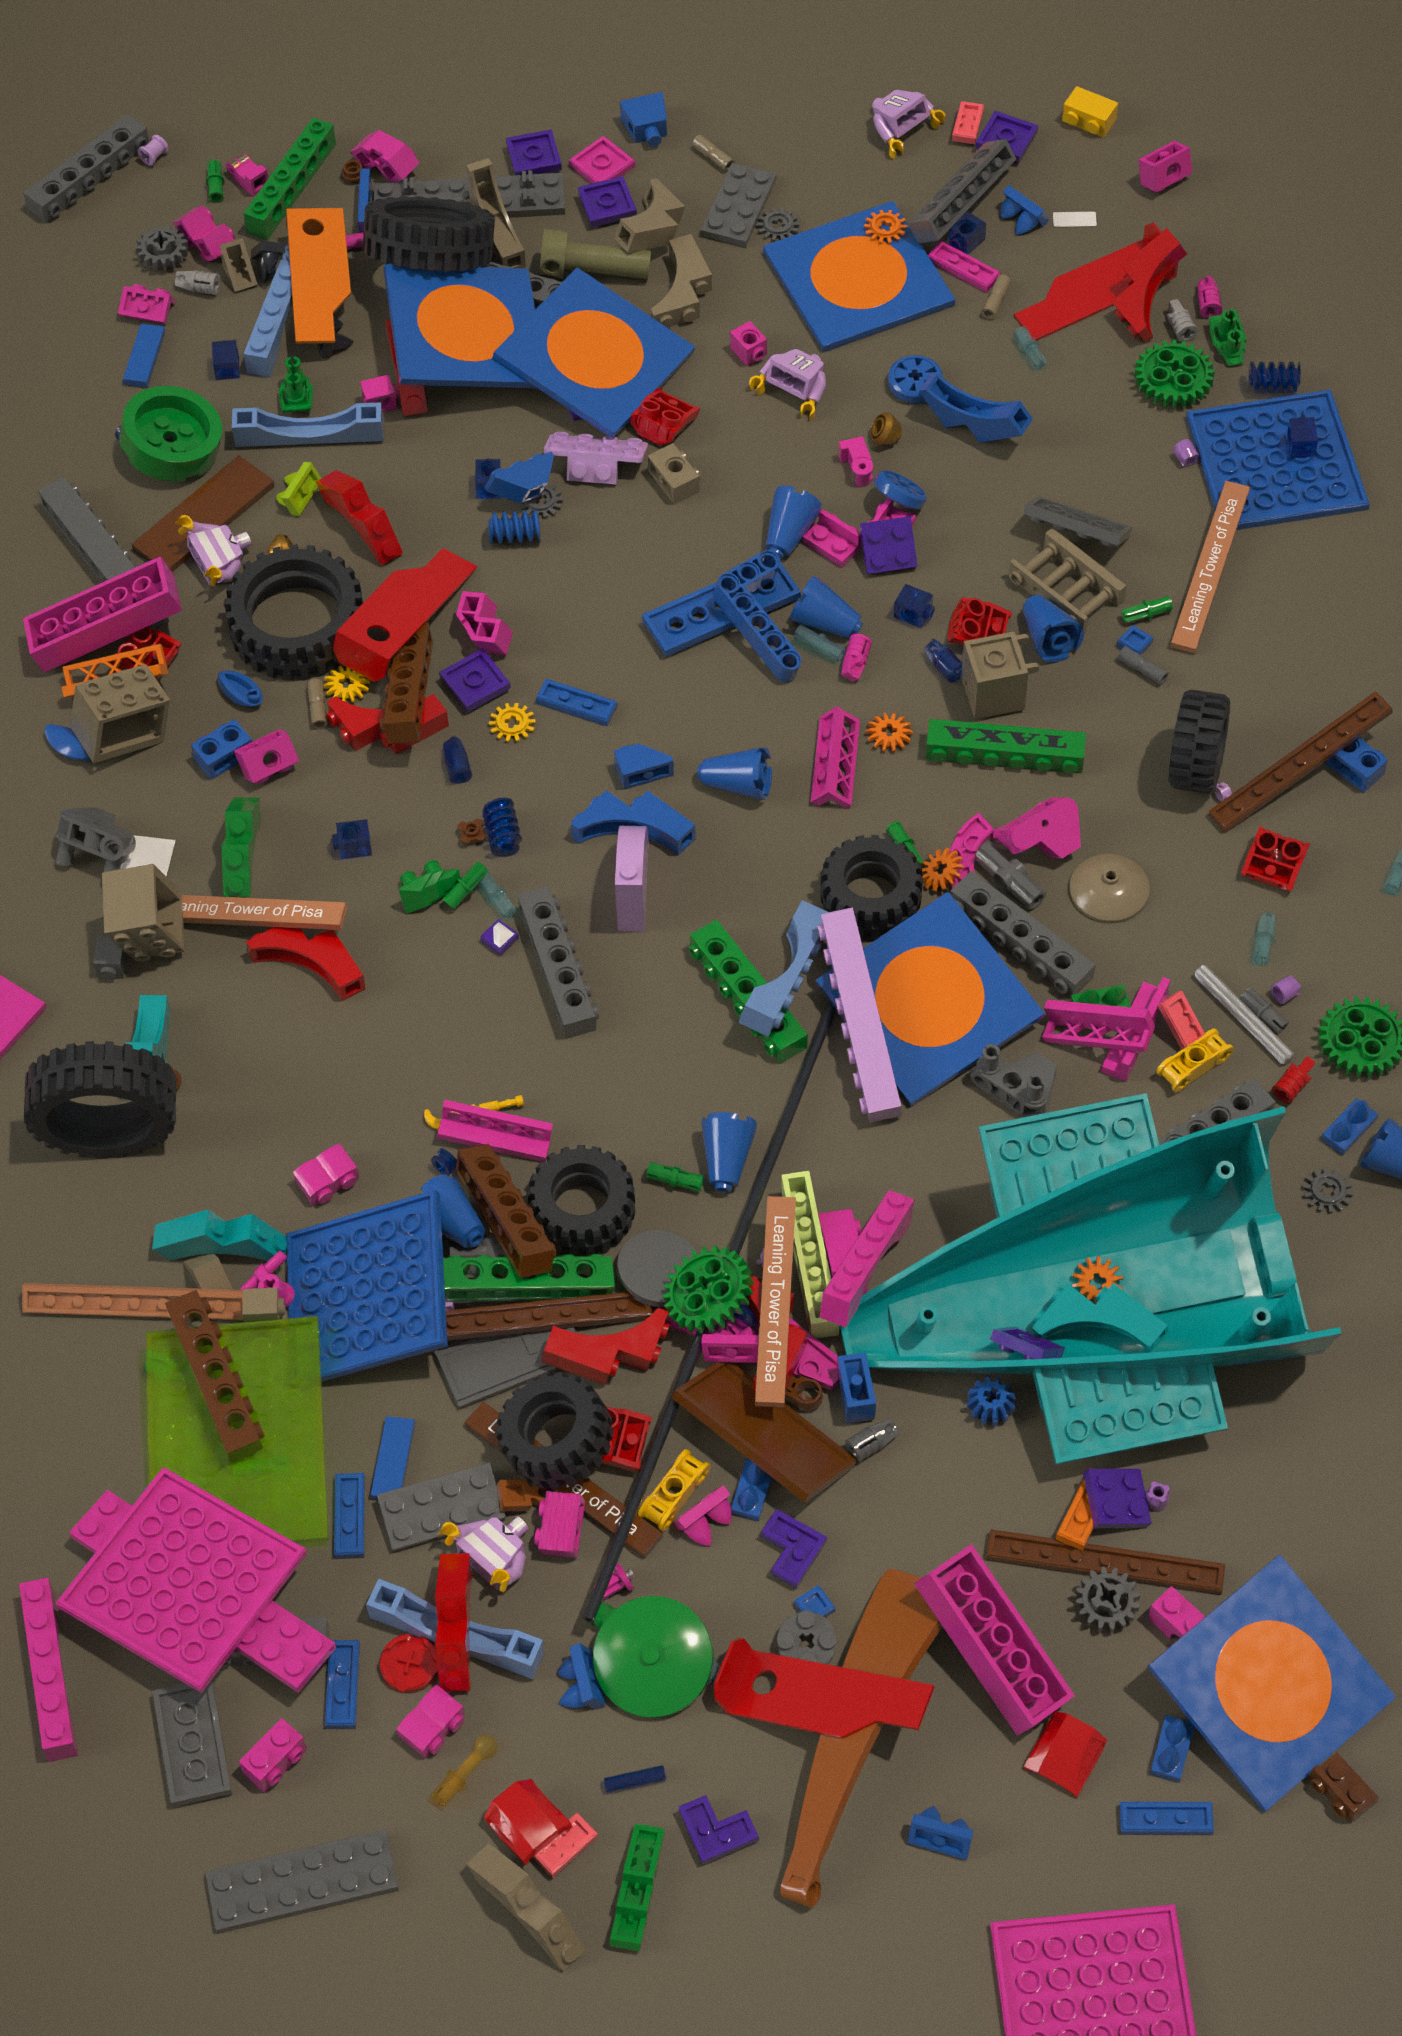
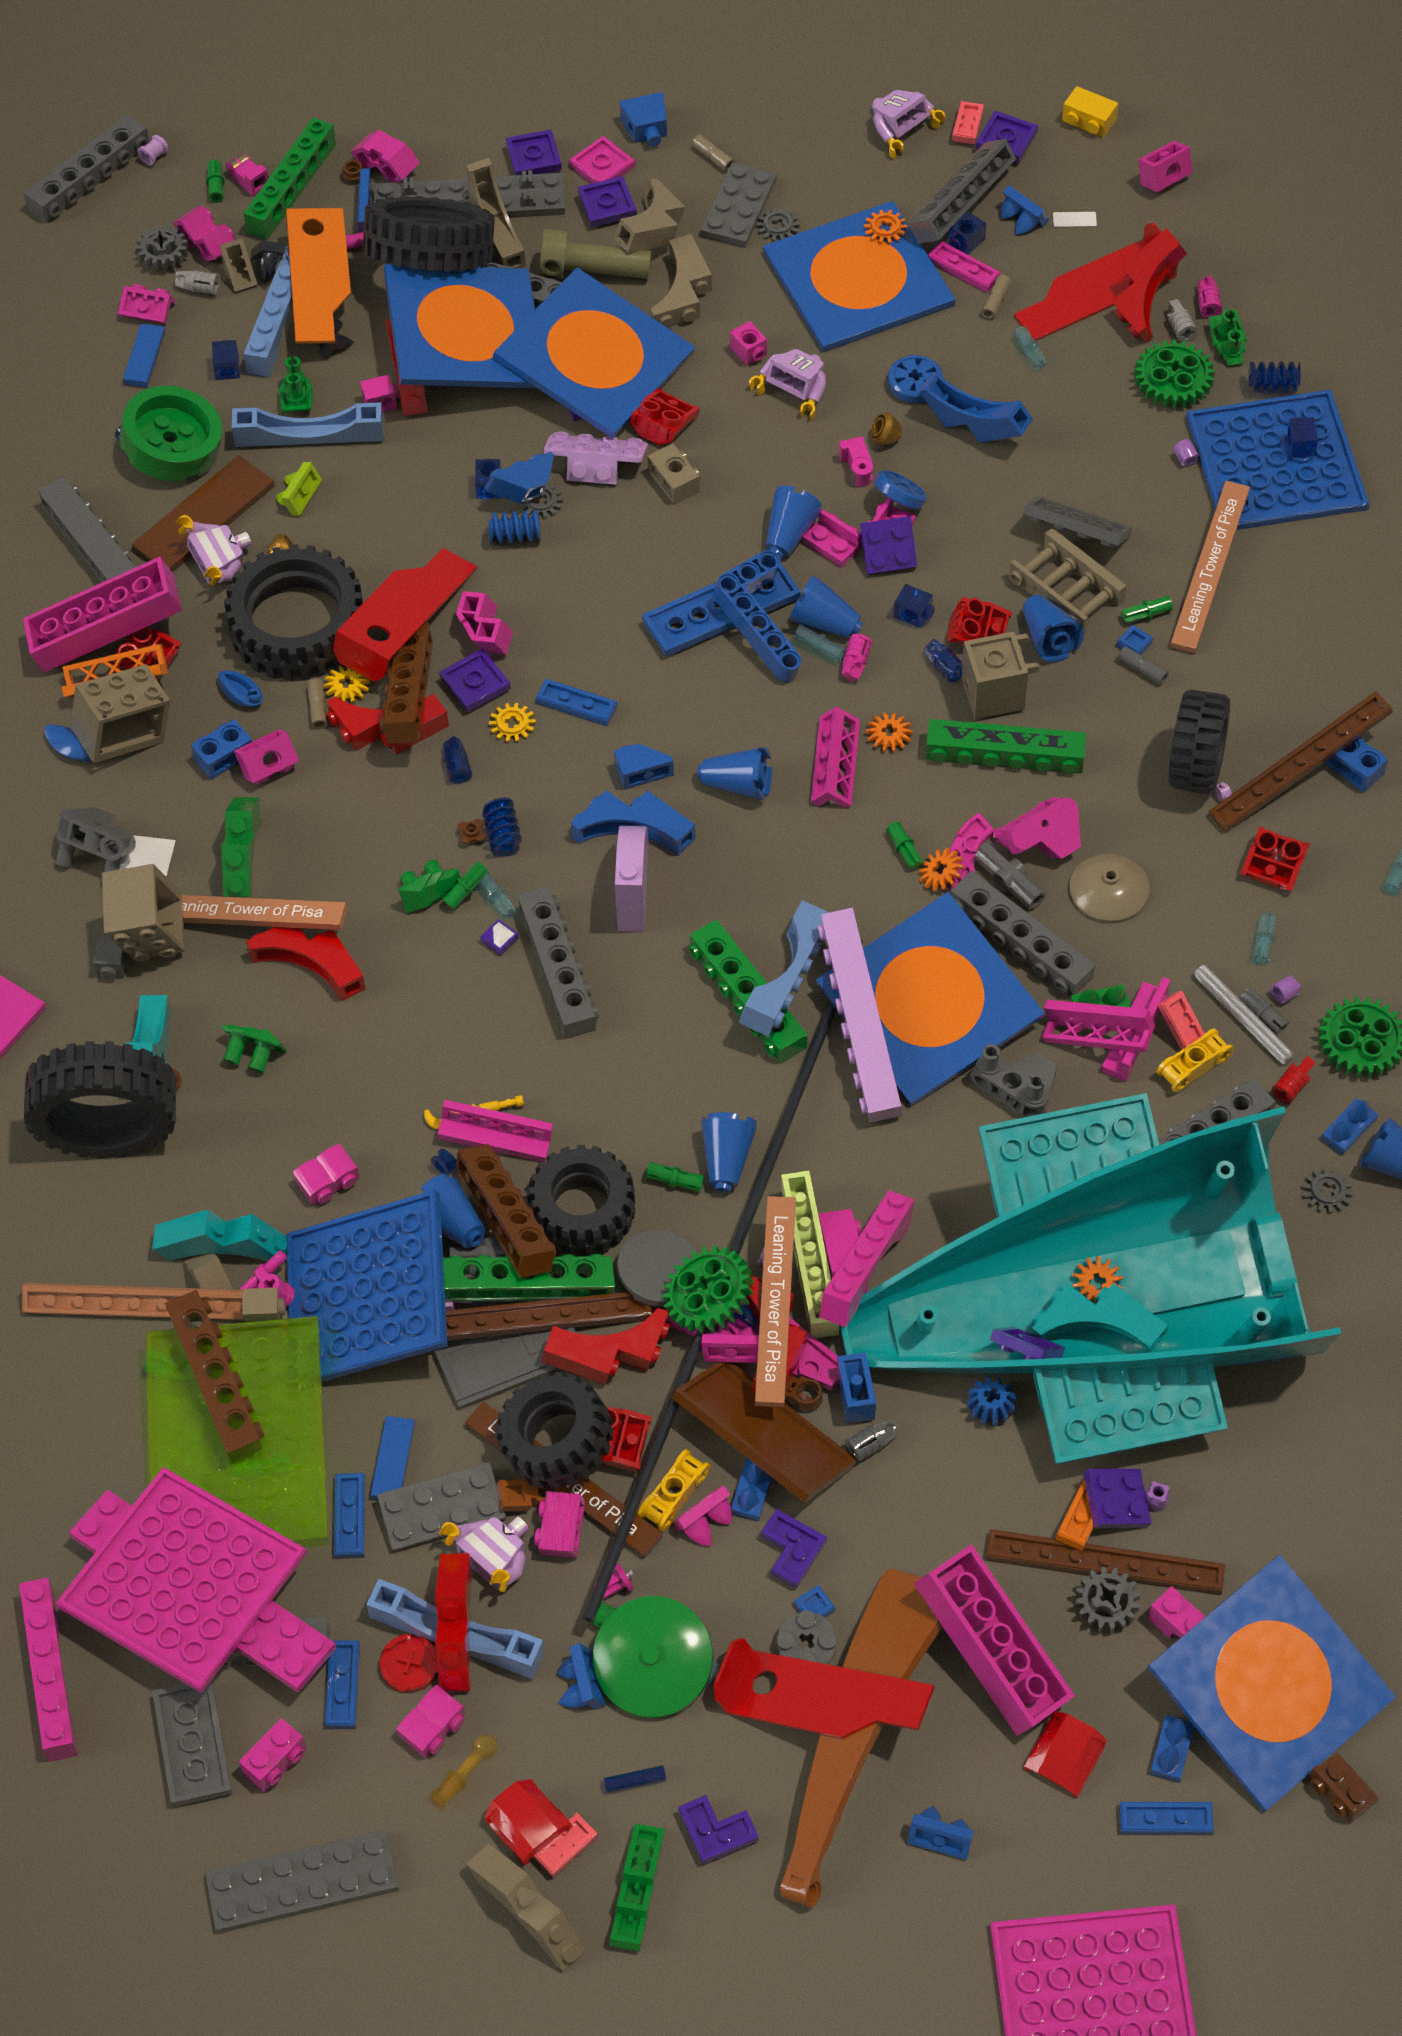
red arch [316,470,403,565] -> none
clear blue brick [332,819,372,860] -> none
black tyre [820,835,923,939] -> none
none -> green connector [221,1025,287,1073]

